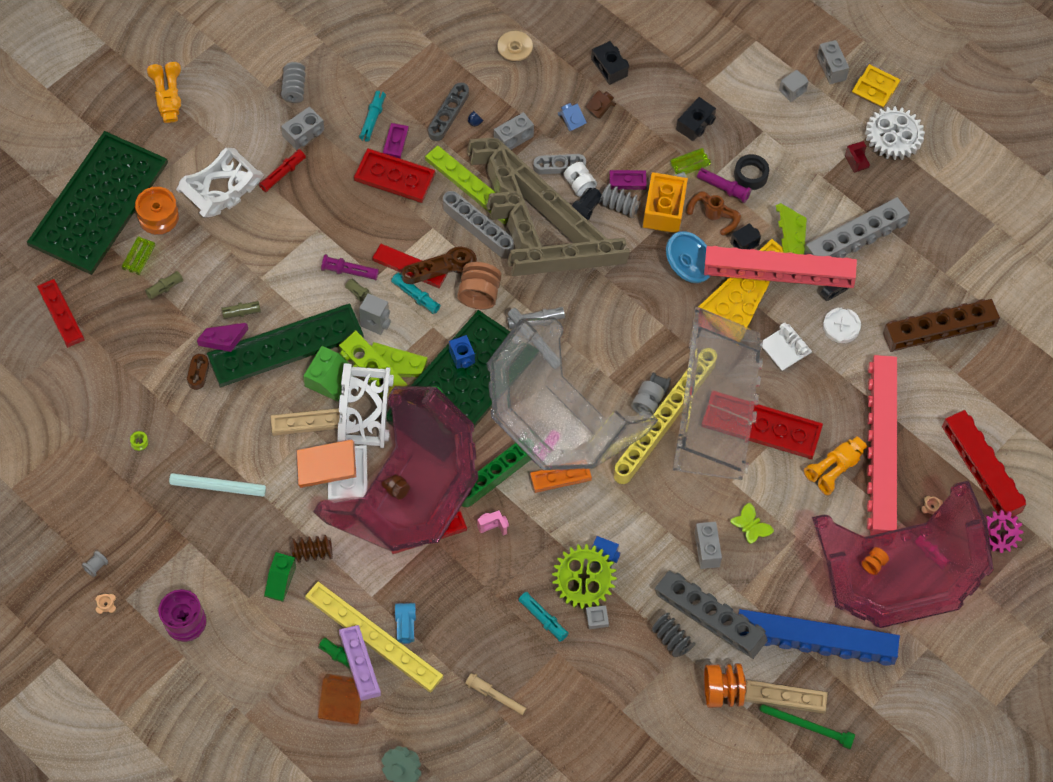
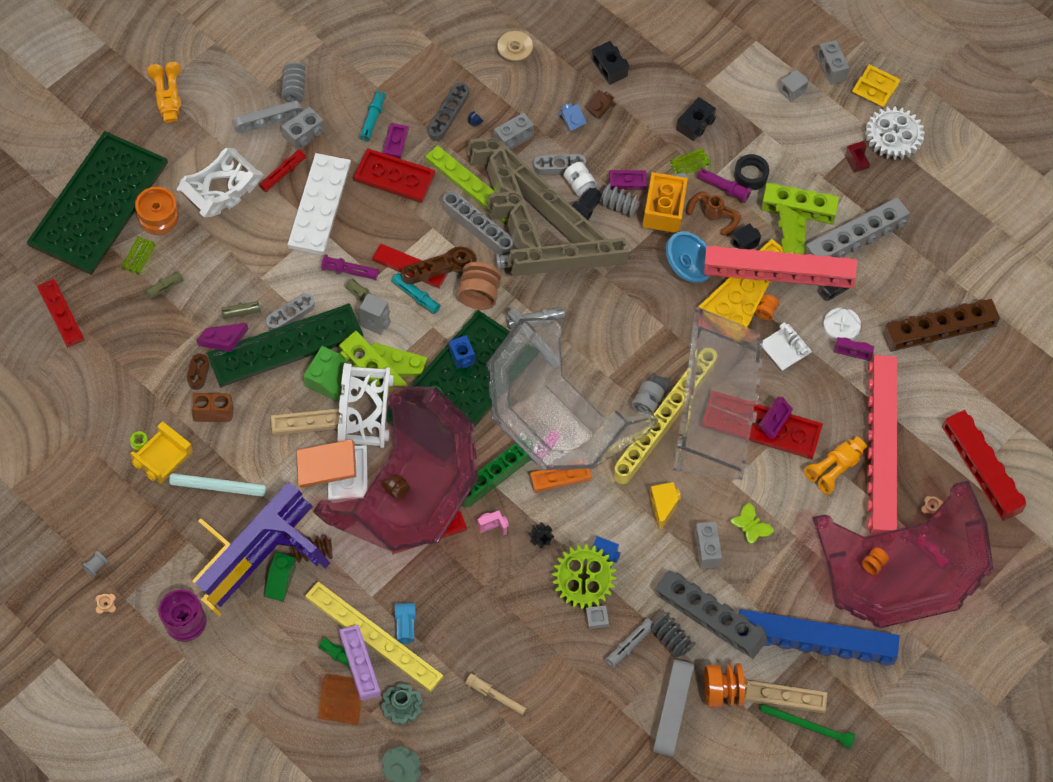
teal pin [518,592,569,642] -> none
dark pink gear [979,510,1024,553] -> none
none -> yellow panel [130,421,193,484]
none -> dark orange piece [192,393,234,422]
none -> dark purple piece [192,482,331,617]
none -> light grey beam [233,101,303,133]
none -> light grey beam [266,293,315,331]
none -> white plate [287,153,351,255]
none -> sand green plant [381,684,423,726]
none -> light grey bush [496,254,513,271]
none -> black gear [528,522,554,548]
none -> light grey pin [605,618,654,668]
none -> yellow slope [650,482,681,529]
none -> light grey beam [653,659,694,757]
none -> orange wheel [755,294,780,321]
none -> magenta plate [758,397,793,439]
none -> lime brick [761,183,839,225]
none -> magenta plate [833,337,875,361]

